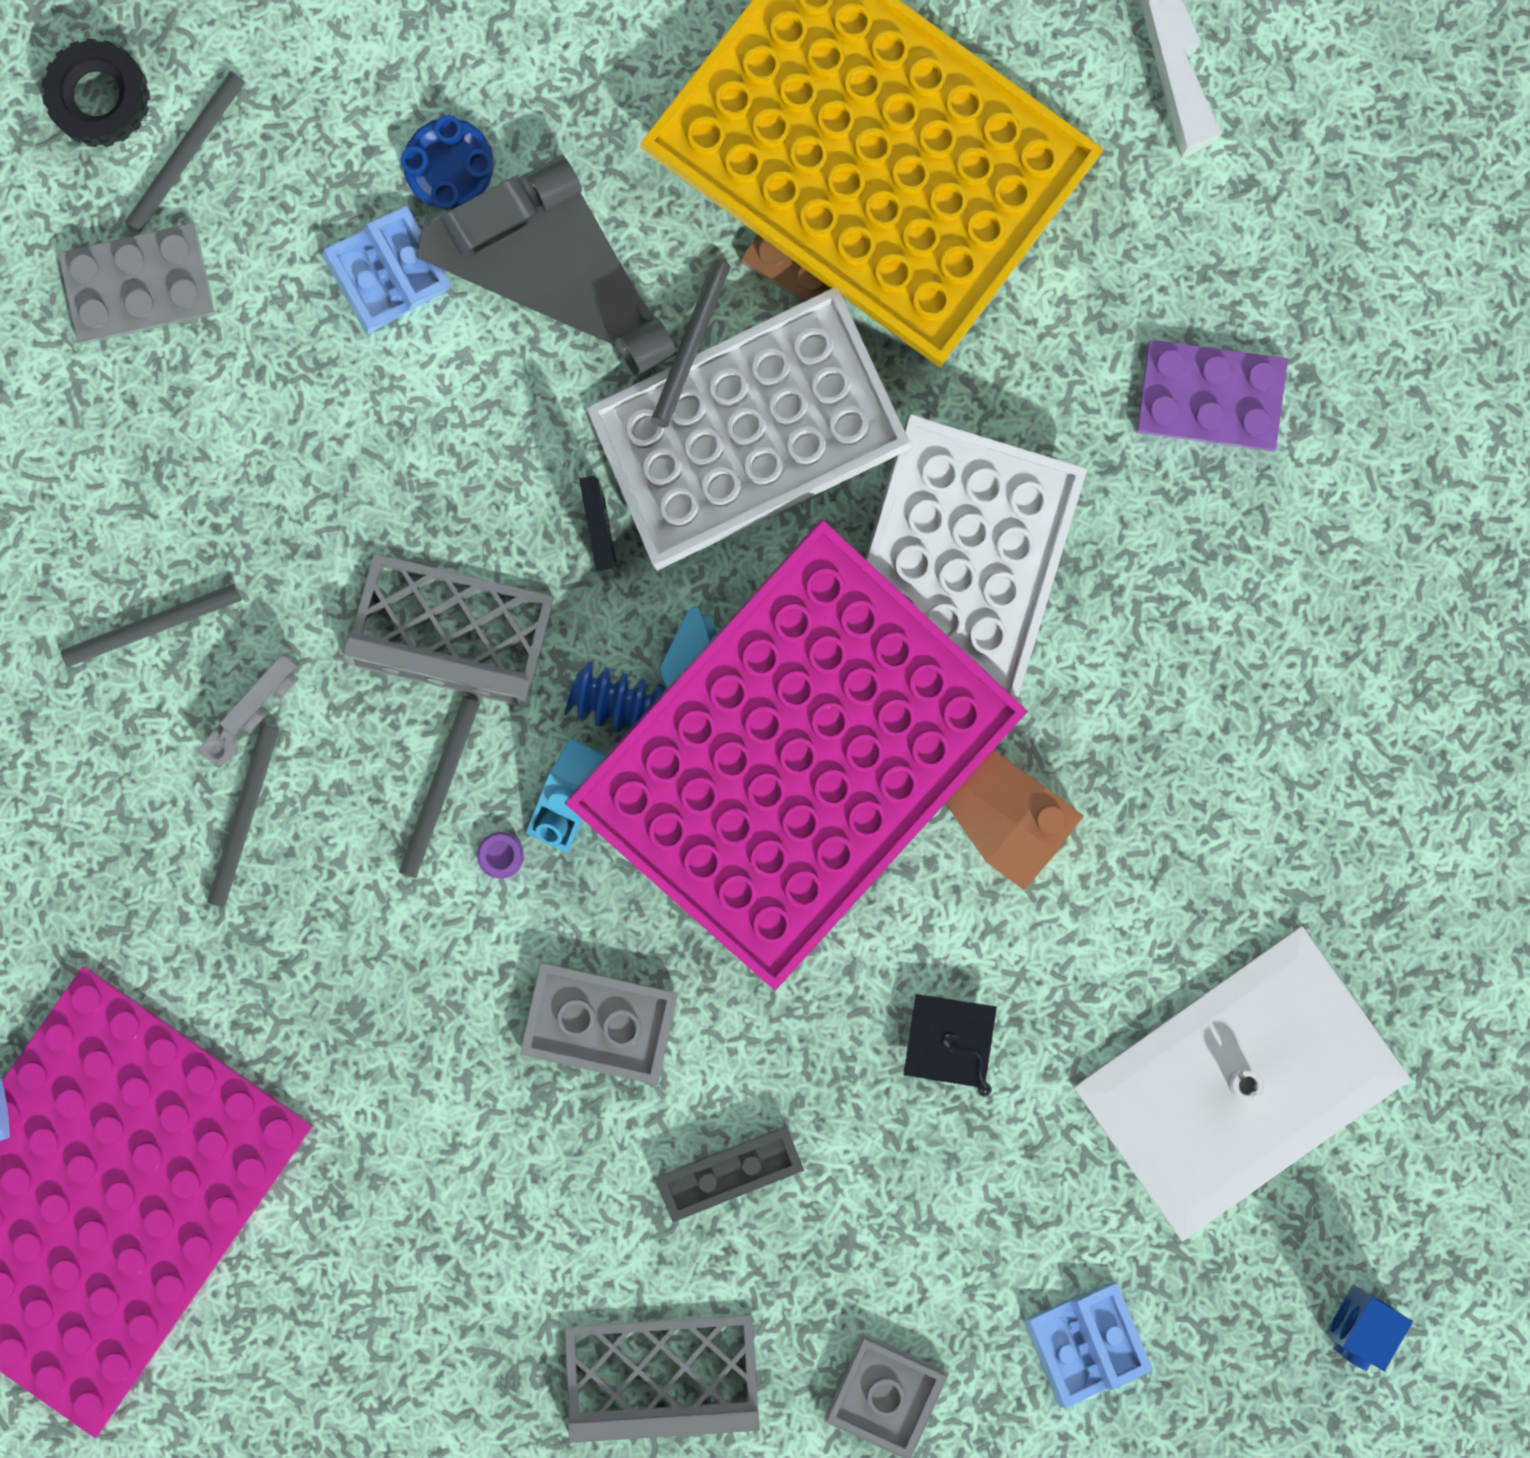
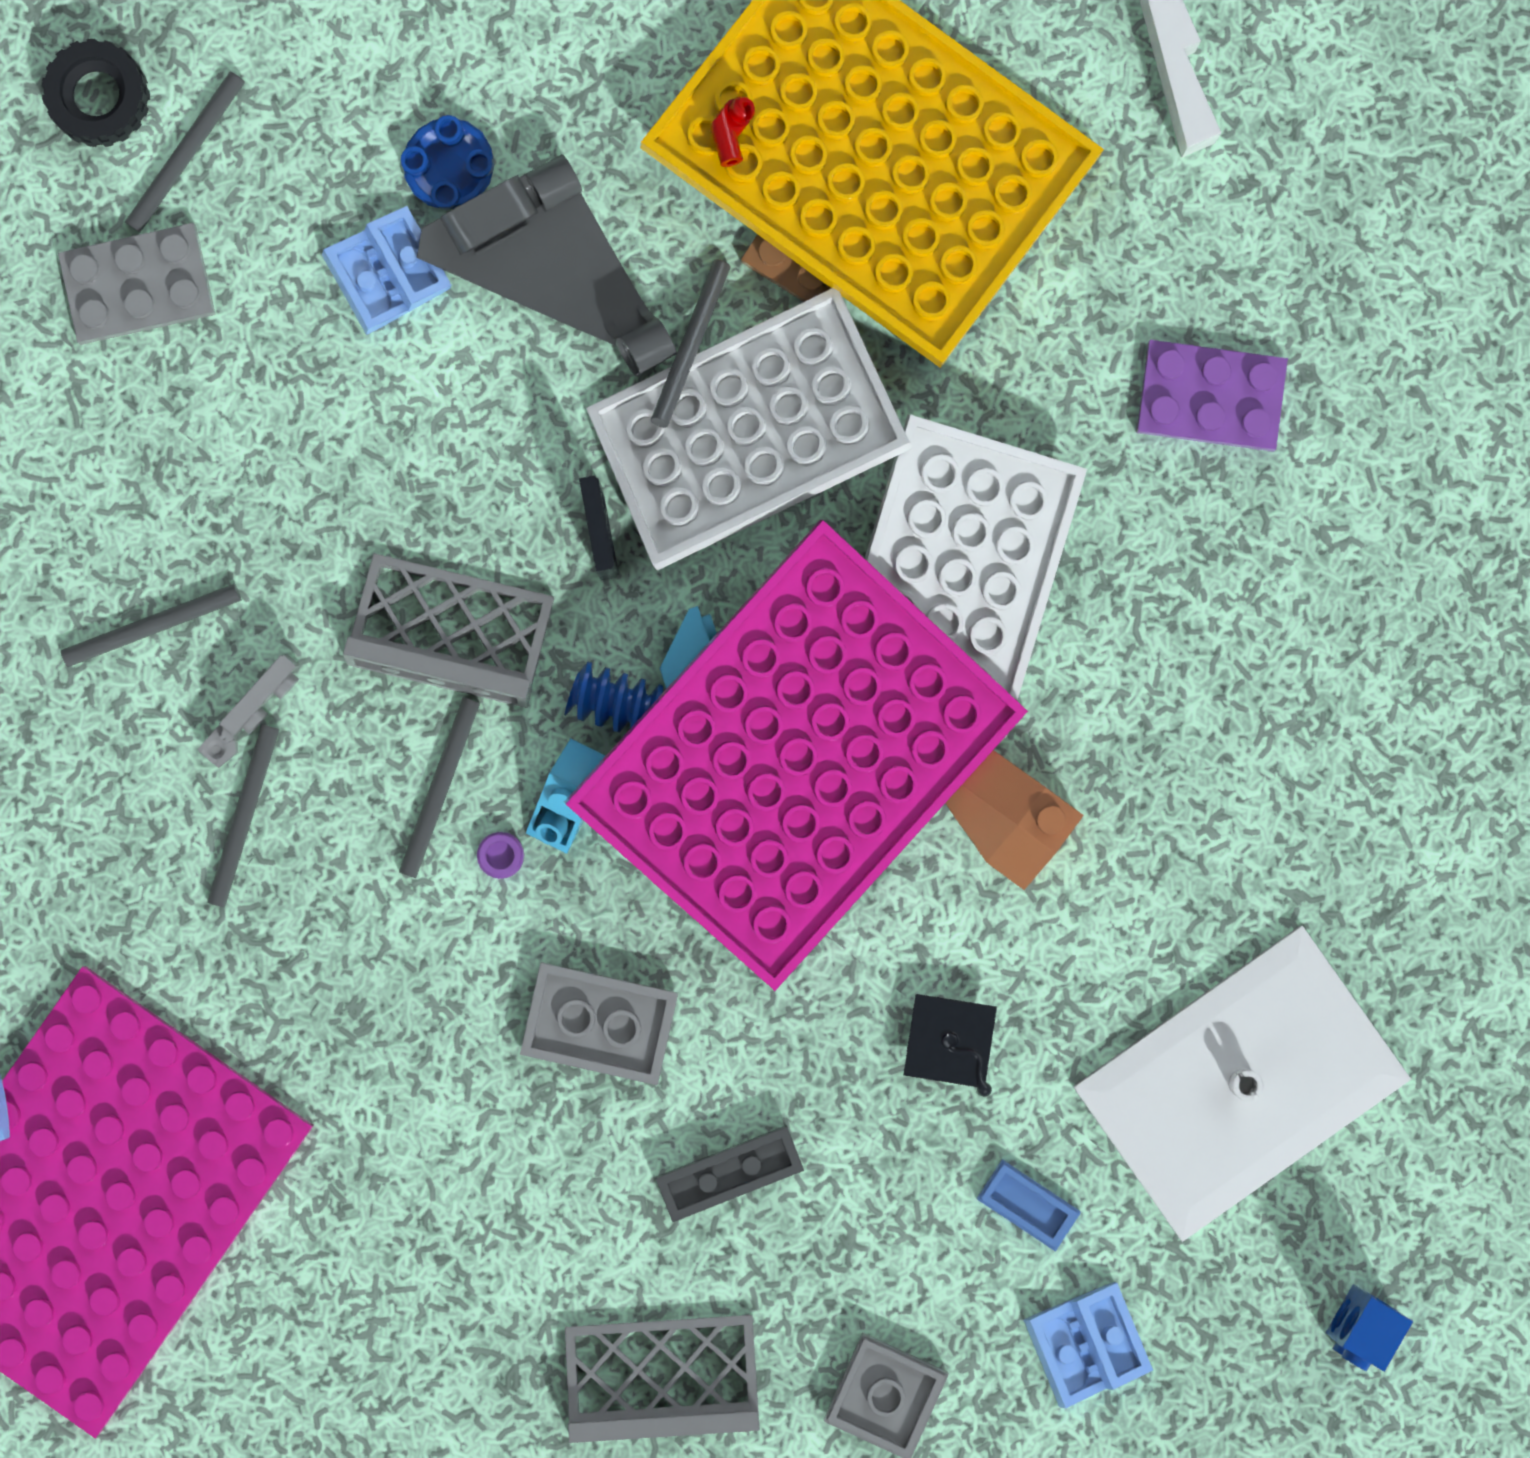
none -> red arm [711,96,755,167]
none -> medium blue tile [976,1159,1081,1252]

